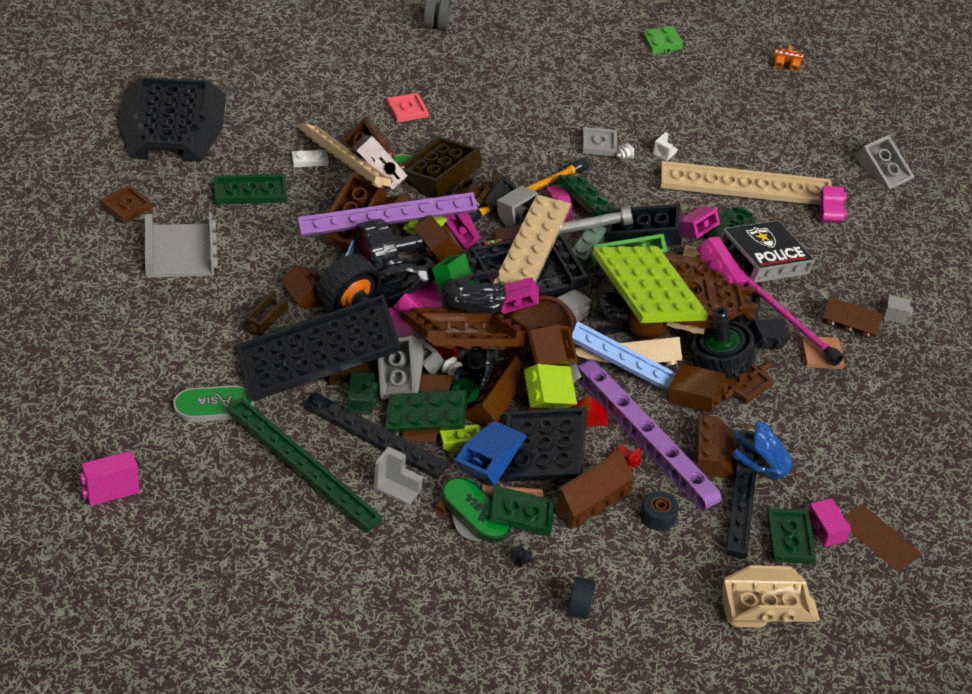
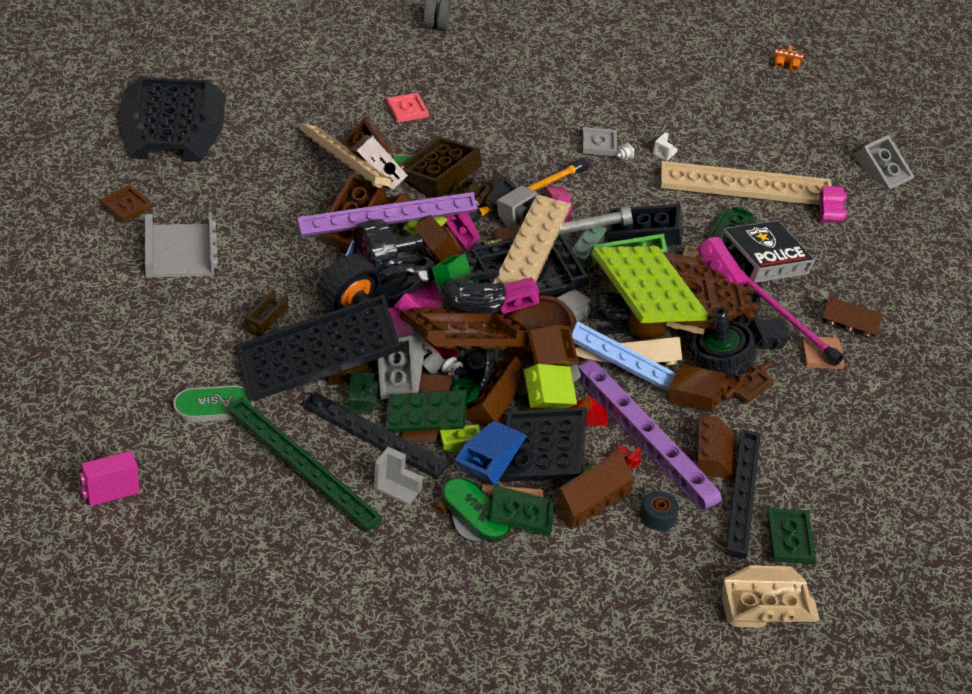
dark green plate [214,174,287,204] -> none
reddish brown slope [281,264,323,309] -> none
white plate [292,150,329,167] -> none
black wheel [510,543,534,567] -> none
dark green plate [556,174,616,217] -> none
black wheel [567,577,596,619] -> none
bright green plate [643,26,683,54] -> none
dark pink brick [682,206,720,239] -> none
blue hair [733,421,793,480] -> none
dark pink brick [808,498,851,547] -> none
reddish brown sticker [844,504,922,572] -> none
light grey brick [884,295,913,324] -> none

